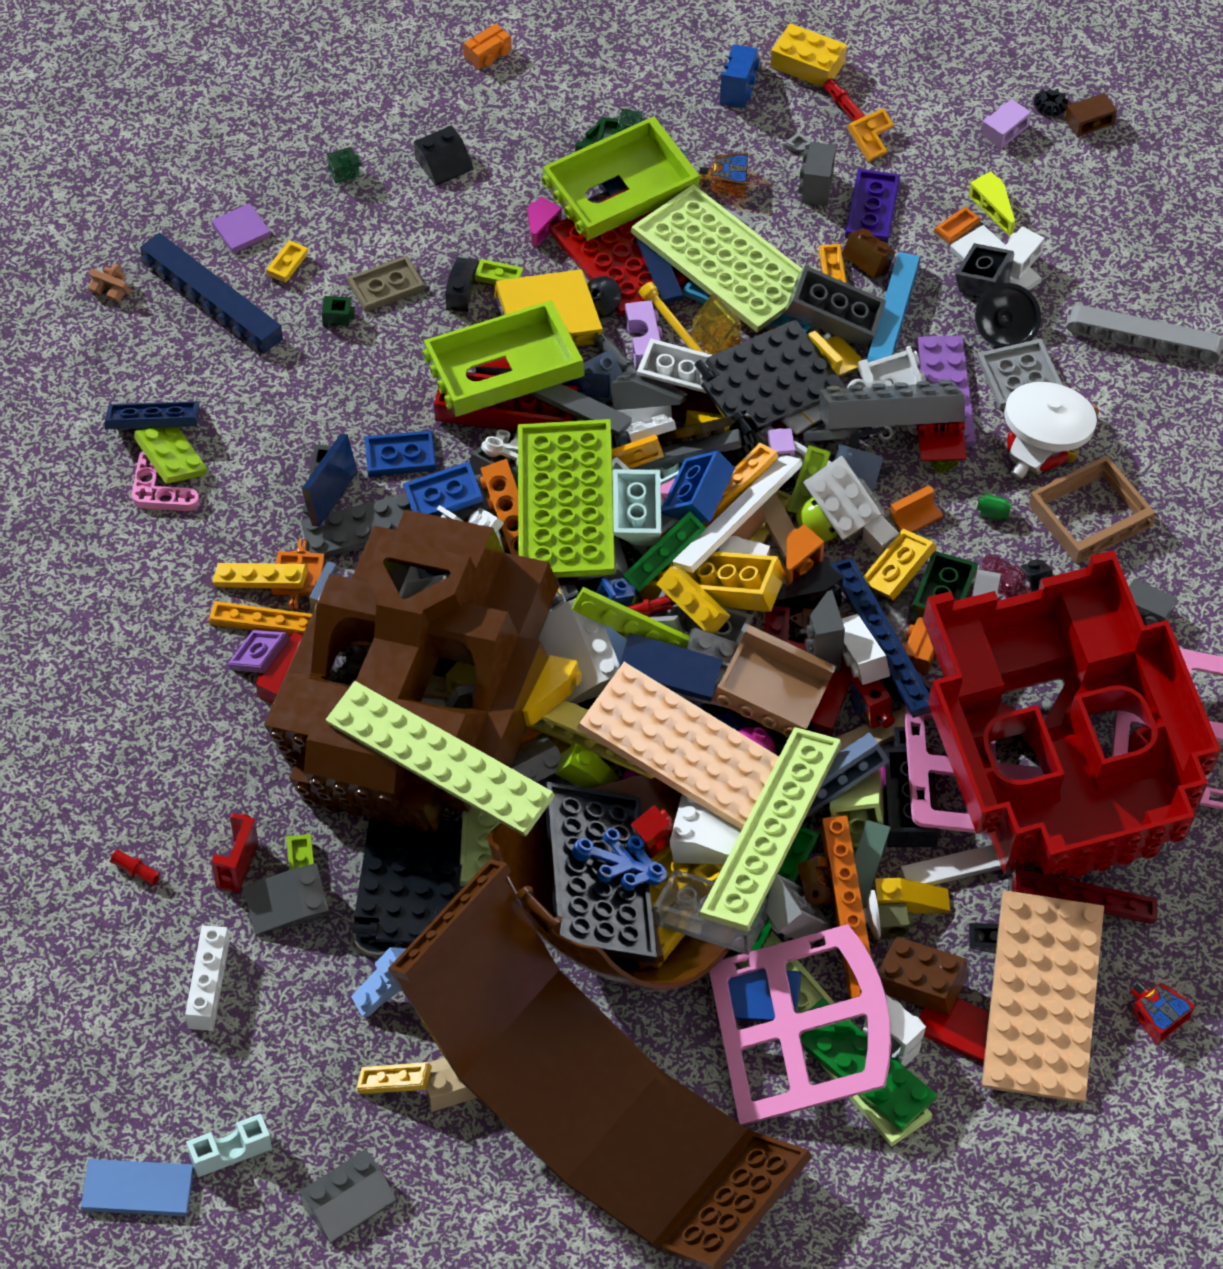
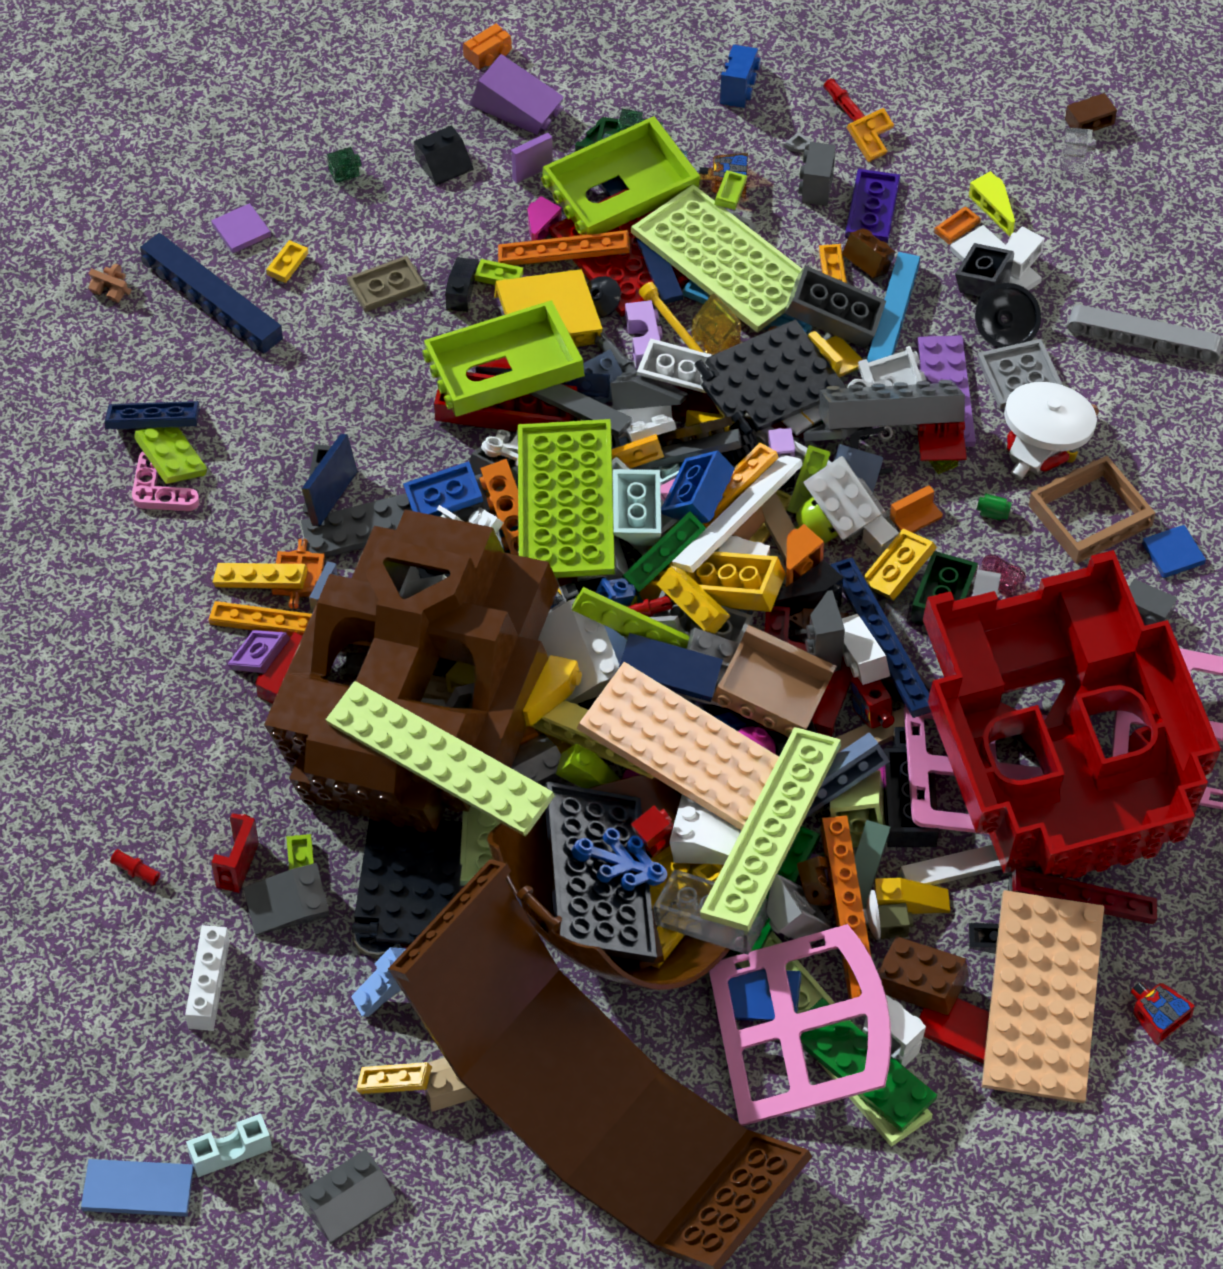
dark green brick [322,296,356,327] -> none
blue tile [364,430,437,477] -> none
yellow brick [770,23,847,87] -> none
orange brick [902,617,936,674] -> none
lavender brick [982,99,1031,149] -> none
black bracket [1021,560,1053,592] -> none
black gear [1034,88,1068,116] -> none
none -> medium lavender slope [469,54,564,135]
none -> orange tile [498,230,630,266]
none -> medium lavender tile [511,133,553,184]
none -> lime tile [714,170,747,210]
none -> clear brick [1061,128,1096,175]
none -> blue tile [1142,525,1206,578]

